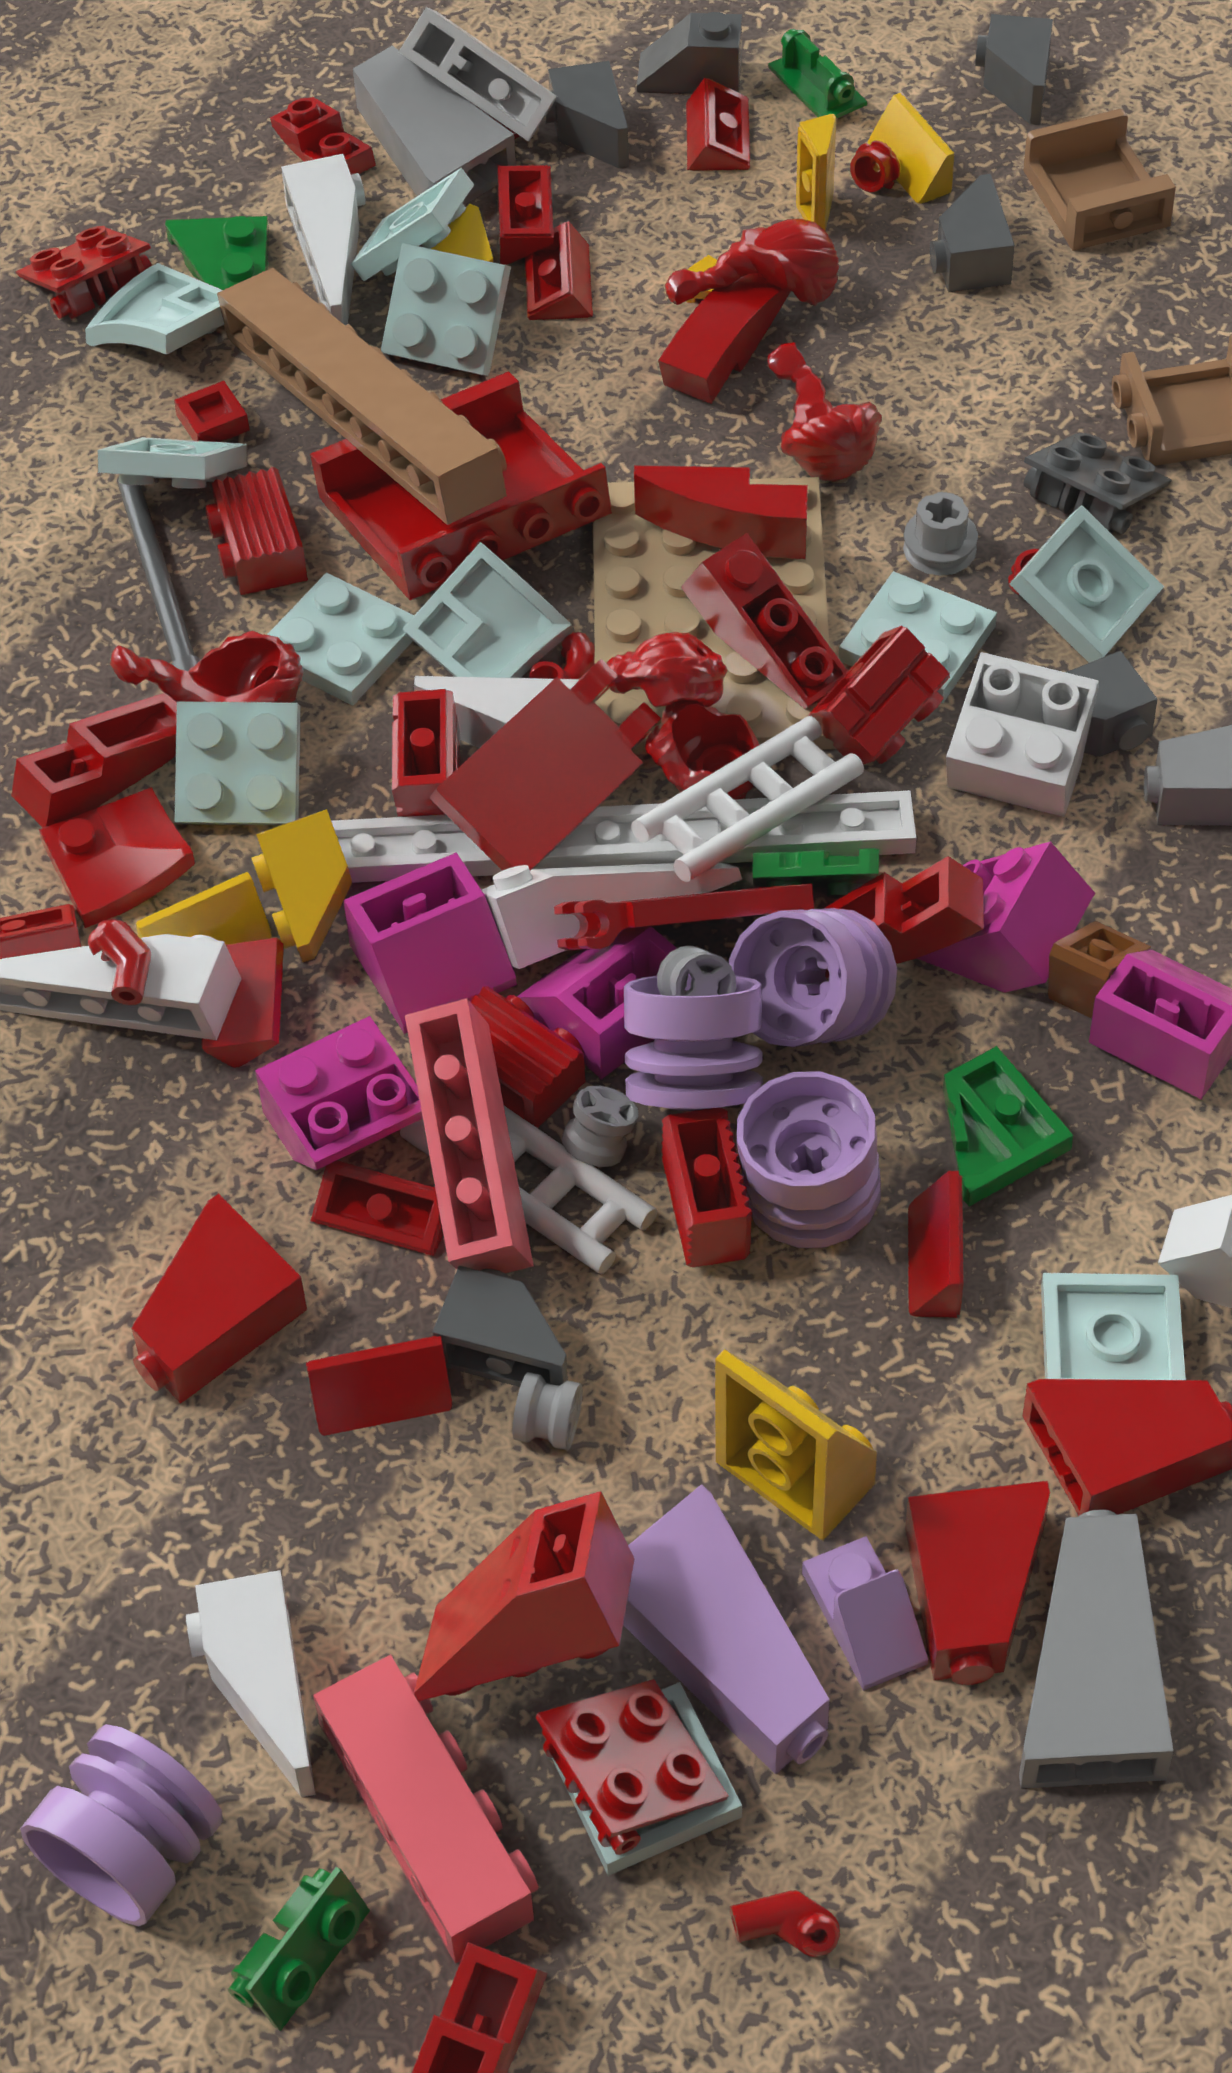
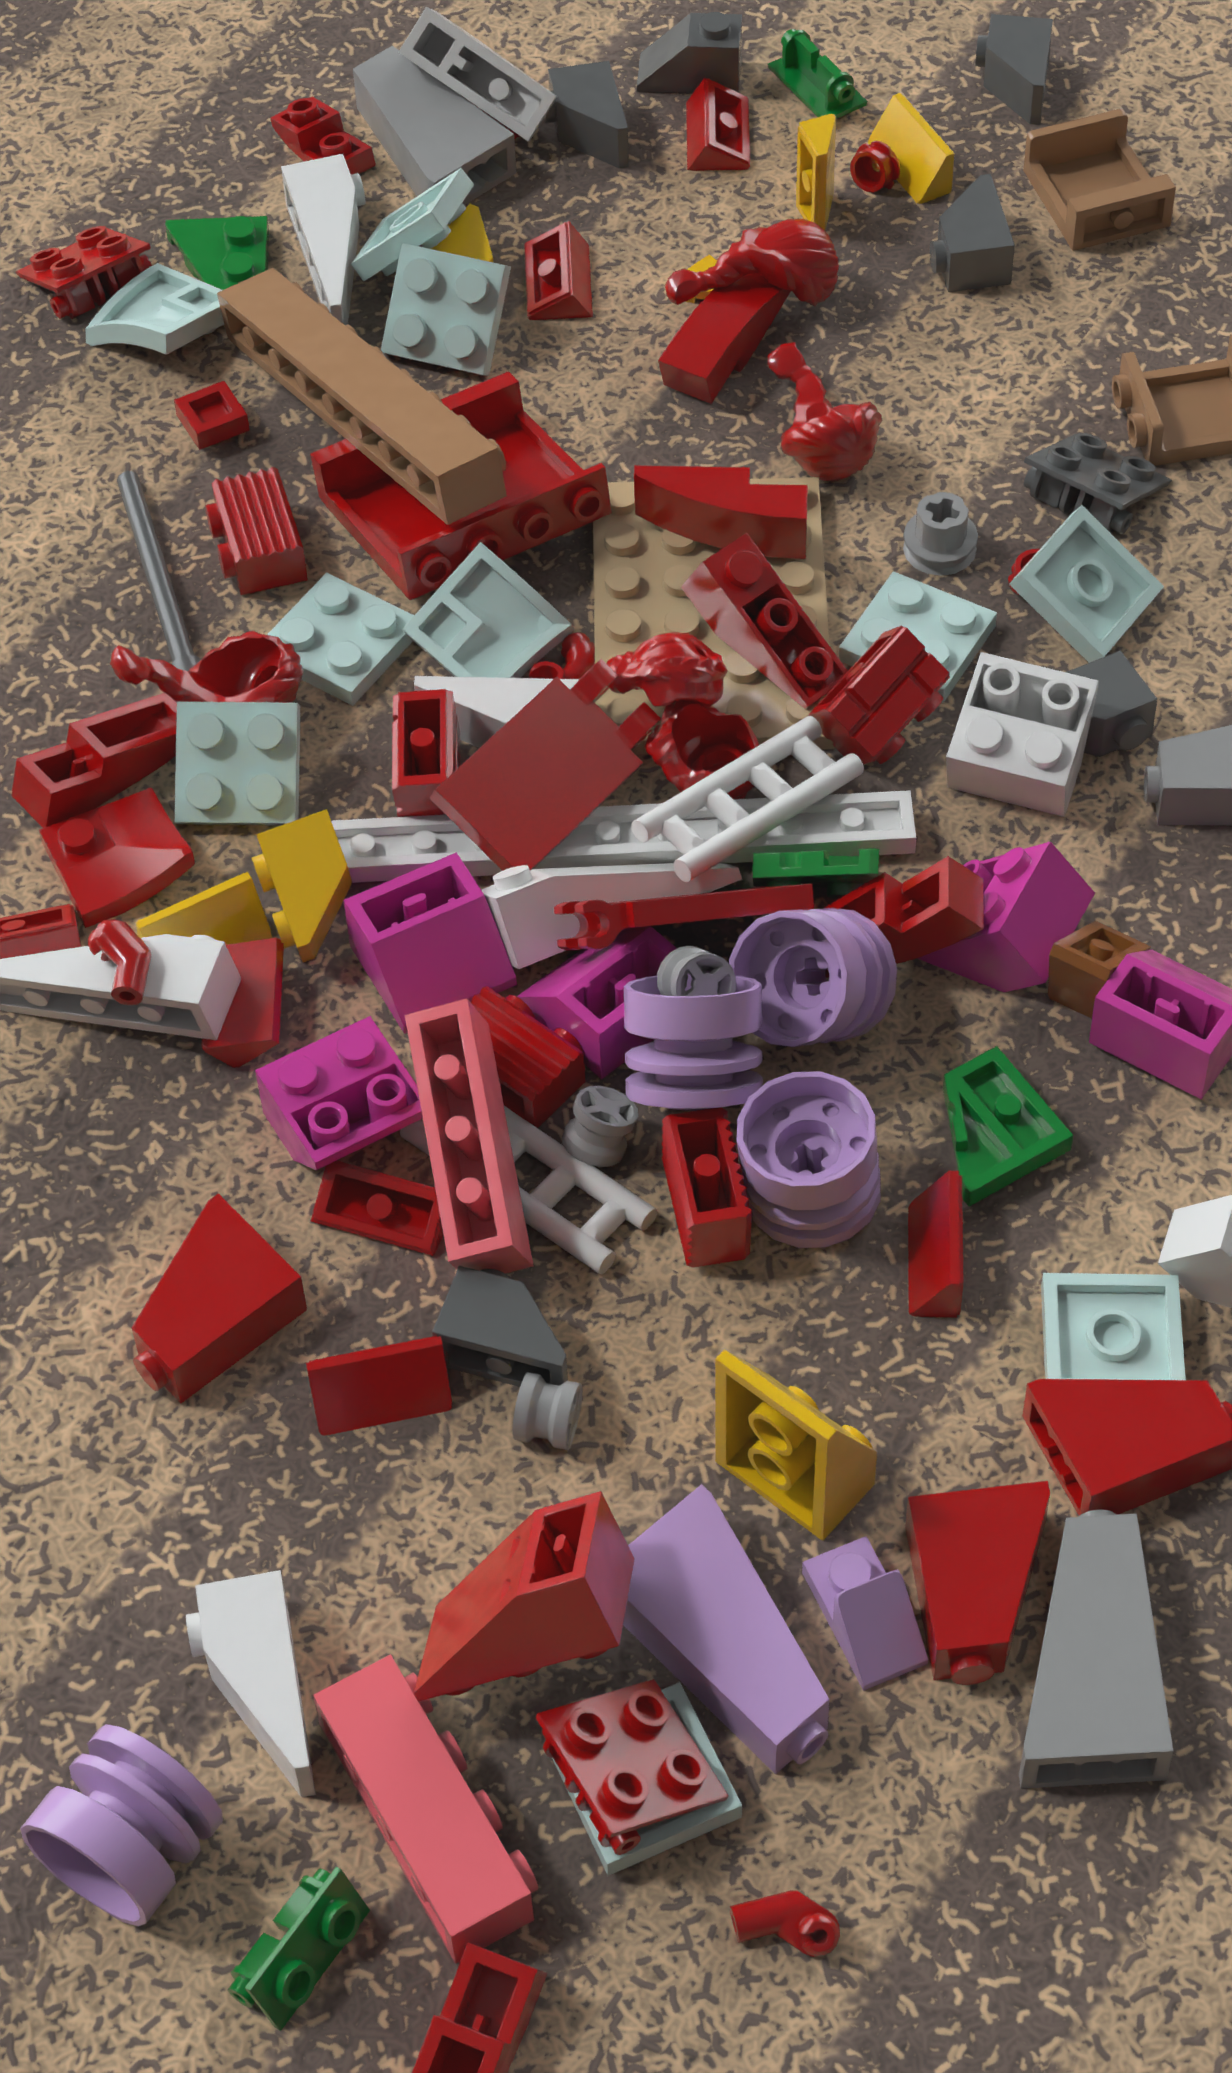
light aqua plate [98,437,247,488] -> none
red slope [498,165,554,265] -> none

